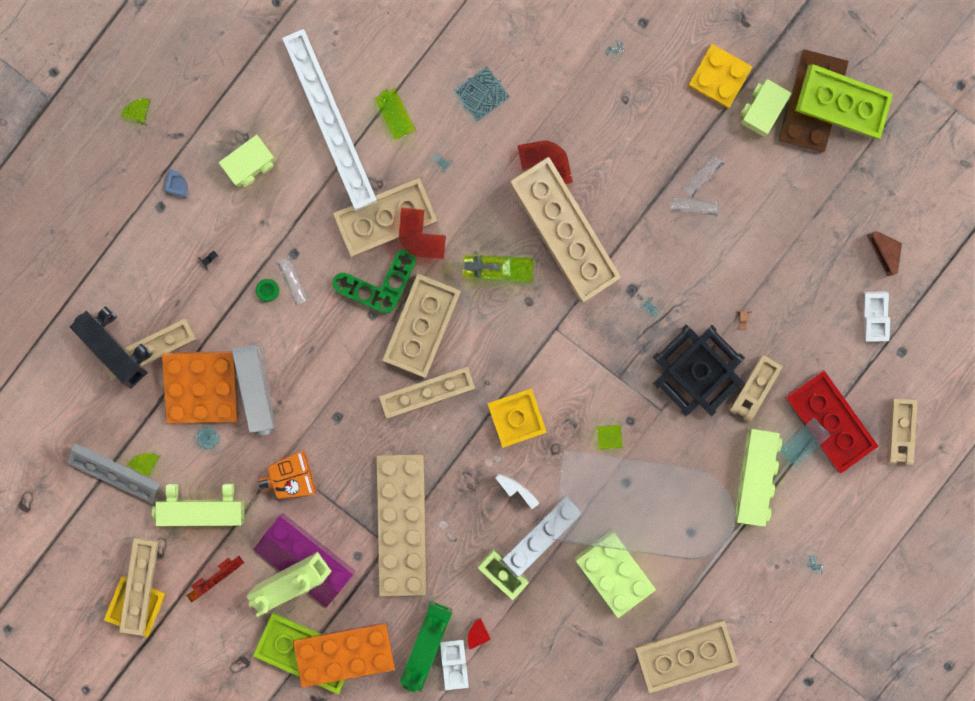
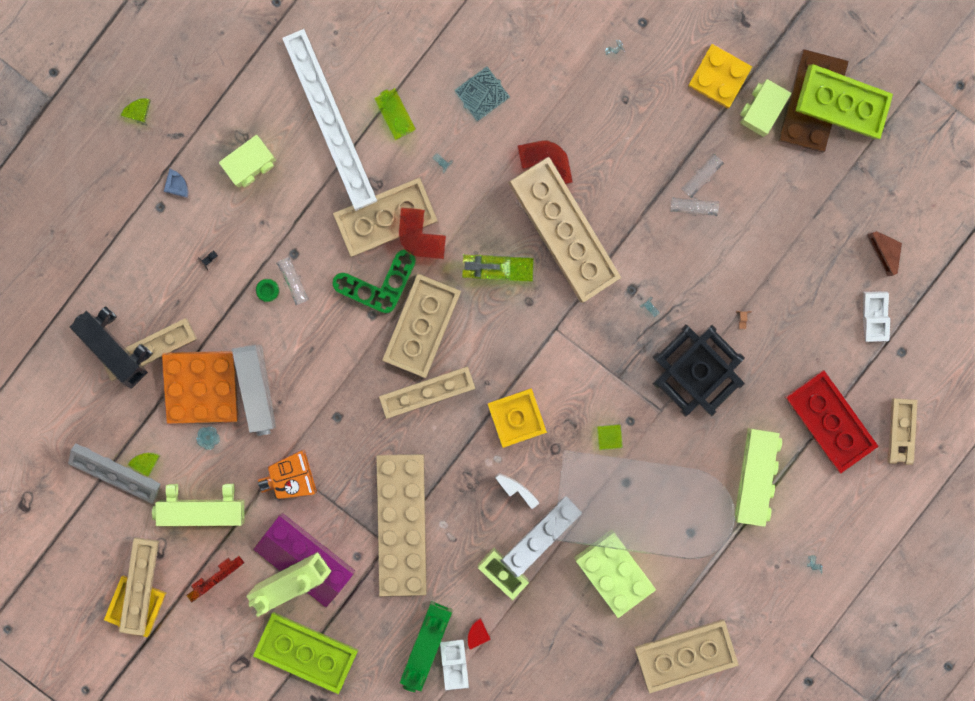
orange plate [293,622,395,688] -> none
tan plate [729,355,783,423] -> none
clear light blue tile [780,418,830,467] -> none

